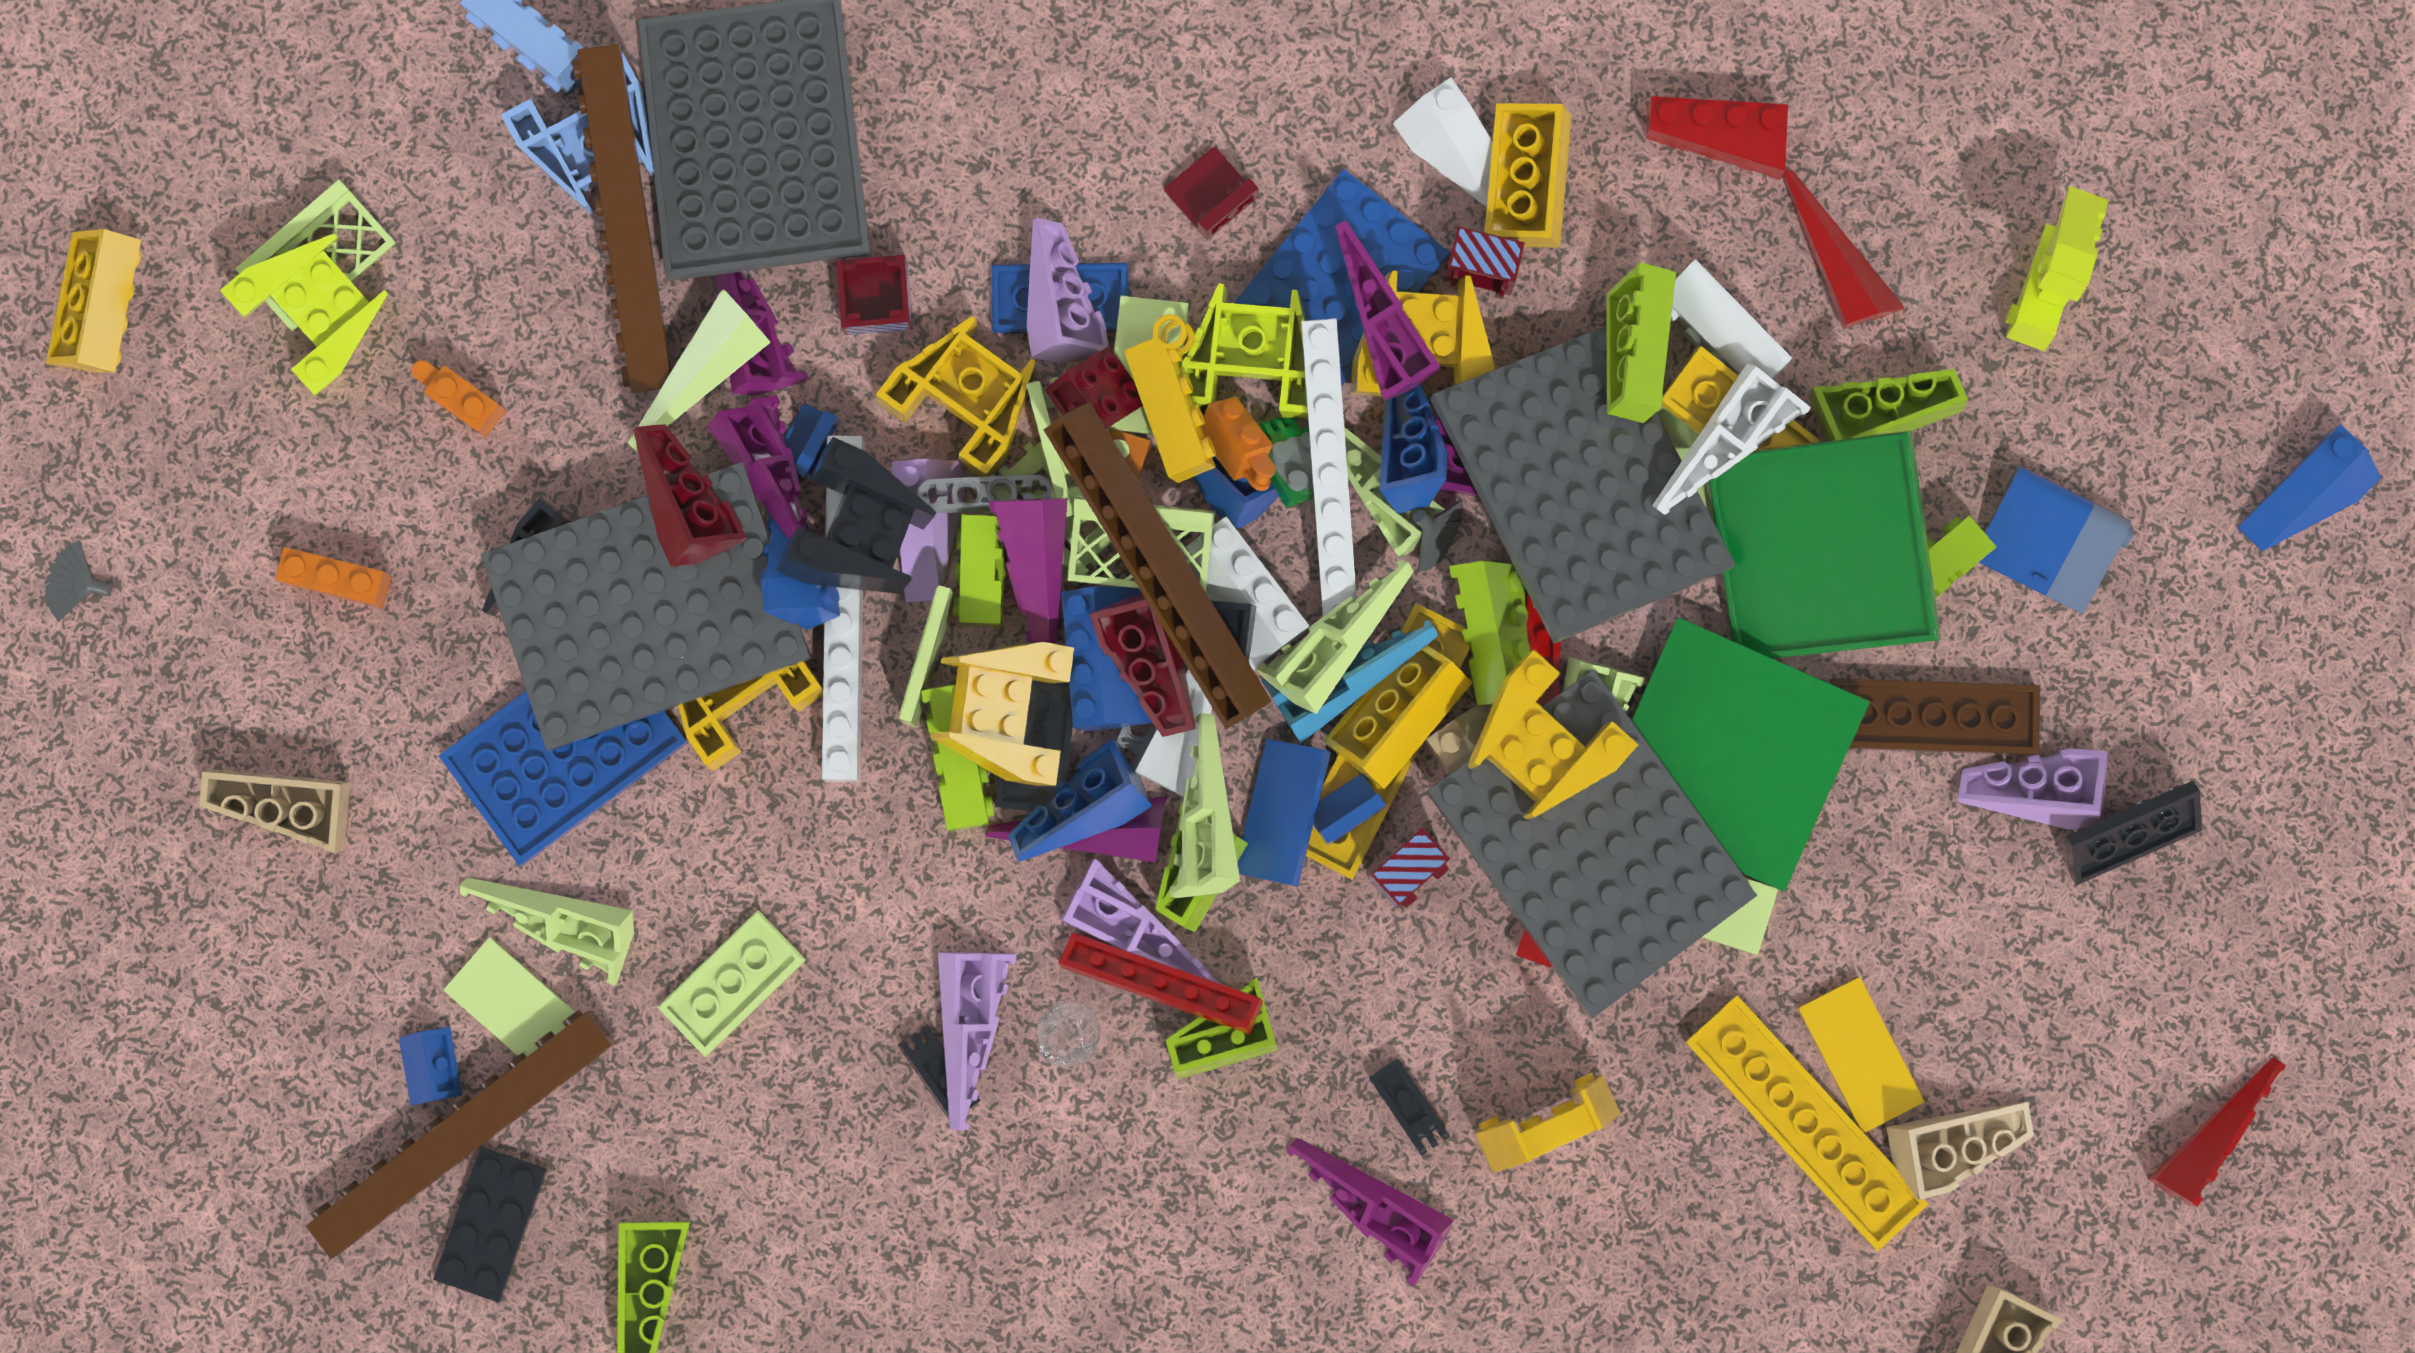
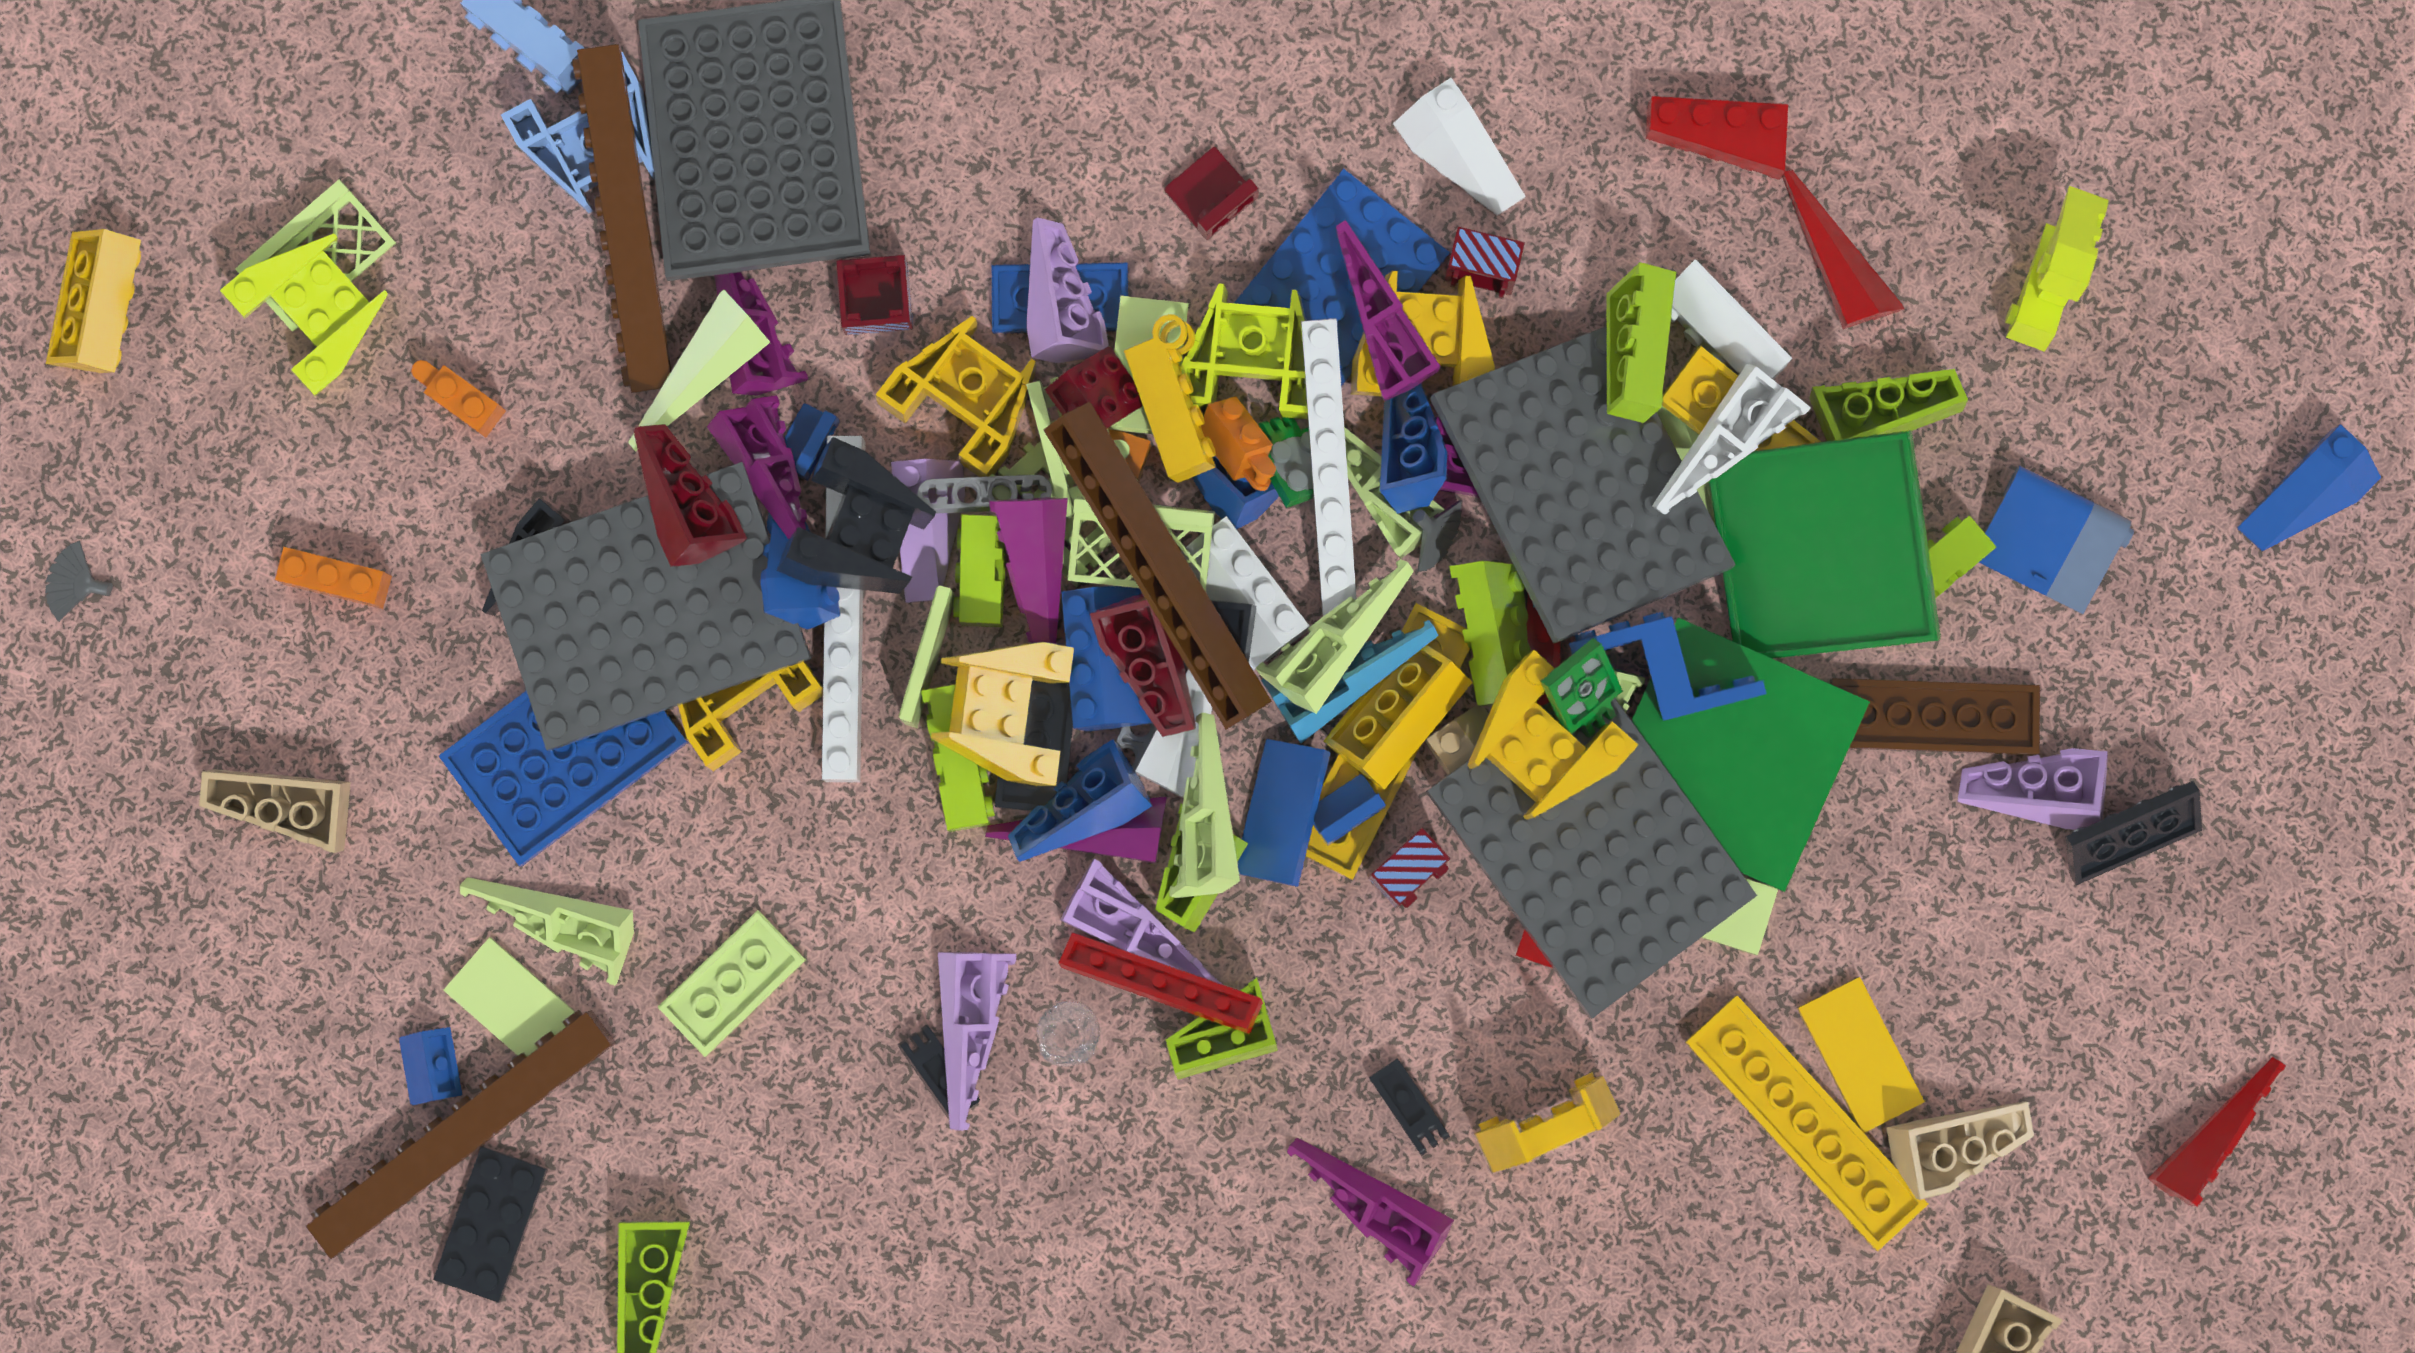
yellow slope [1485,103,1572,248] -> none
none -> green piece [1540,638,1623,738]
none -> blue bracket [1569,612,1767,721]

